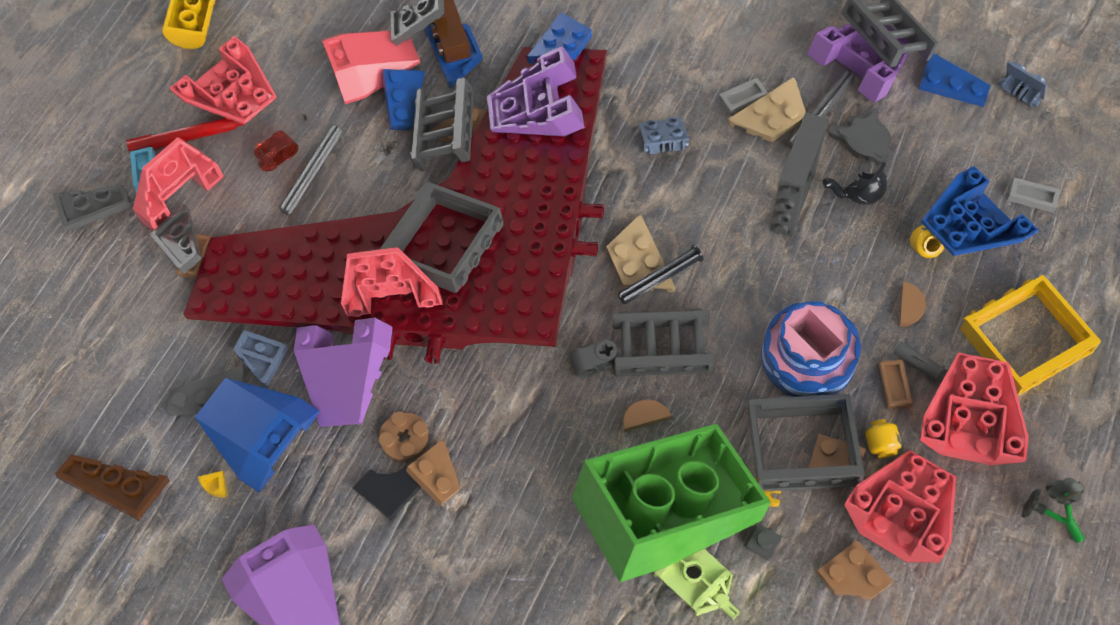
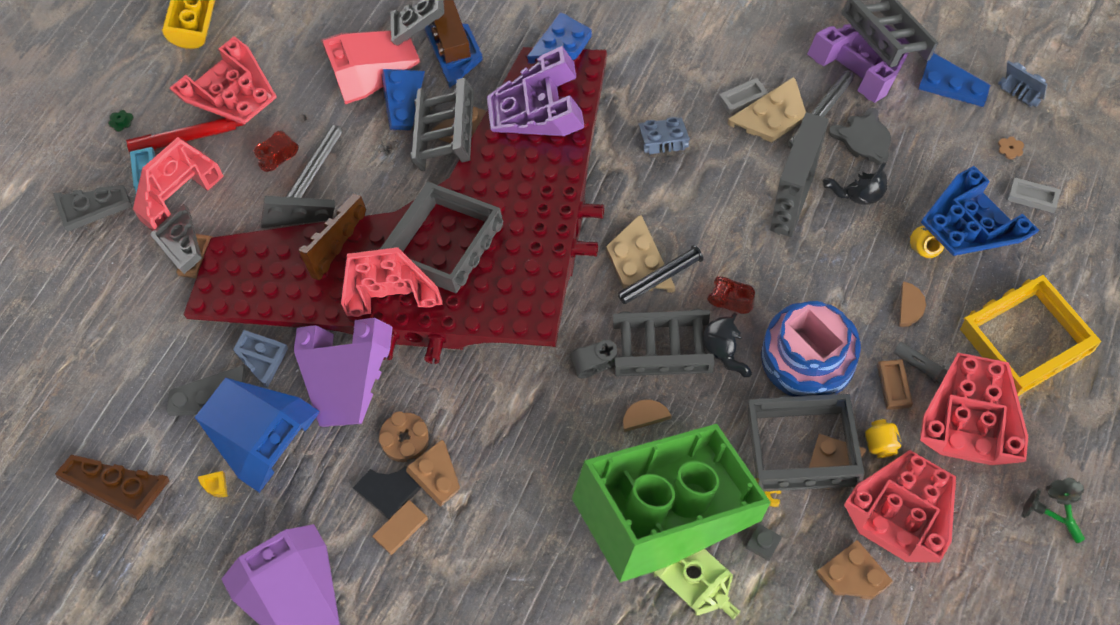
none -> dark green plant [108,110,133,132]
none -> dark grey wing [261,196,335,228]
none -> reddish brown wing [298,193,366,281]
none -> medium nougat tile [372,500,428,555]
none -> black piece [703,312,752,378]
none -> clear red piece [707,276,755,314]
none -> medium nougat plant [998,137,1024,159]

